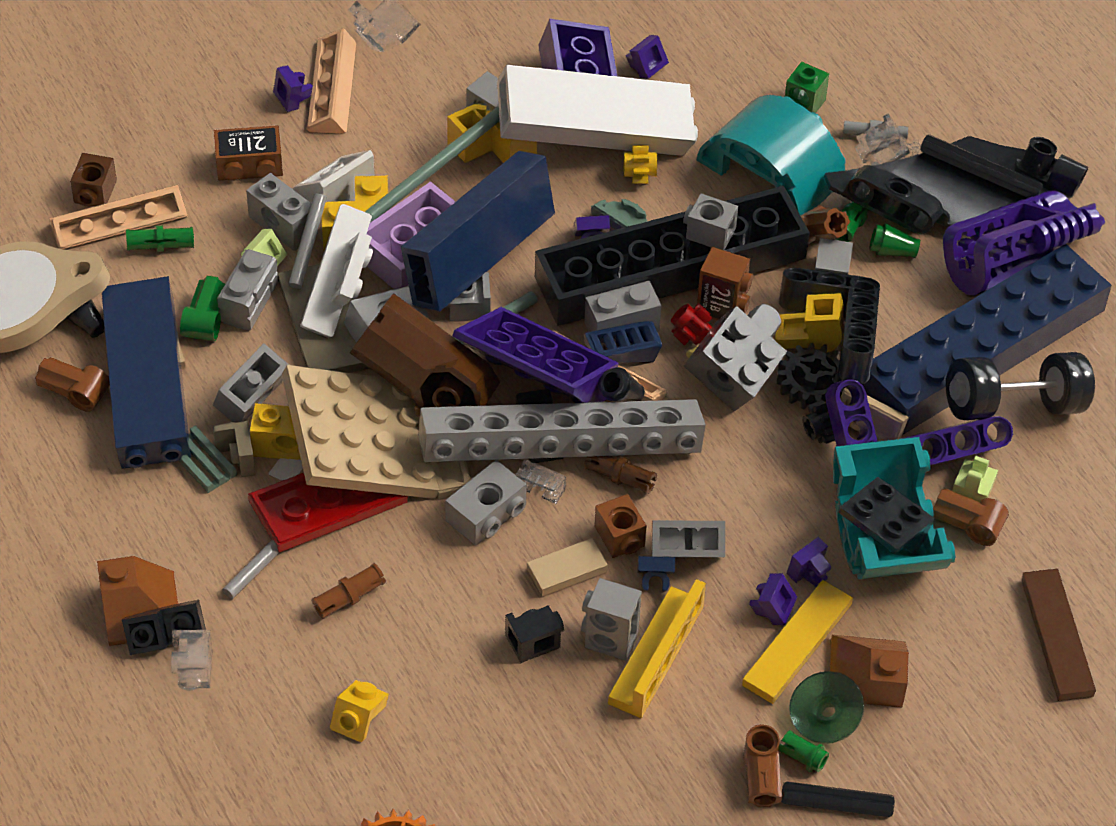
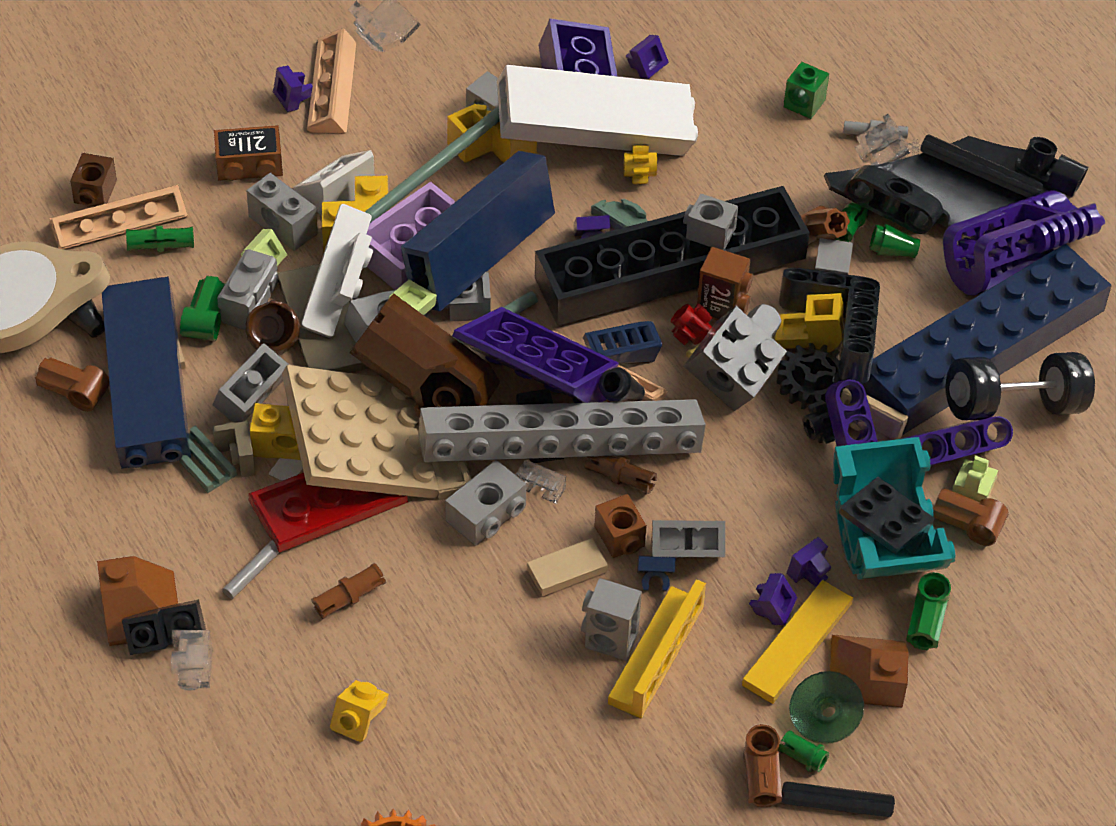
light grey bar [288,193,327,289] -> none
black brick [505,605,564,663] -> none
light grey brick [585,281,661,346] -> none
teal cylinder [696,95,846,215] -> none
reddish brown tile [1021,568,1096,701] -> none
none -> reddish brown hair [245,300,300,355]
none -> yellowish green tile [389,279,437,315]
none -> green piece [906,572,951,651]

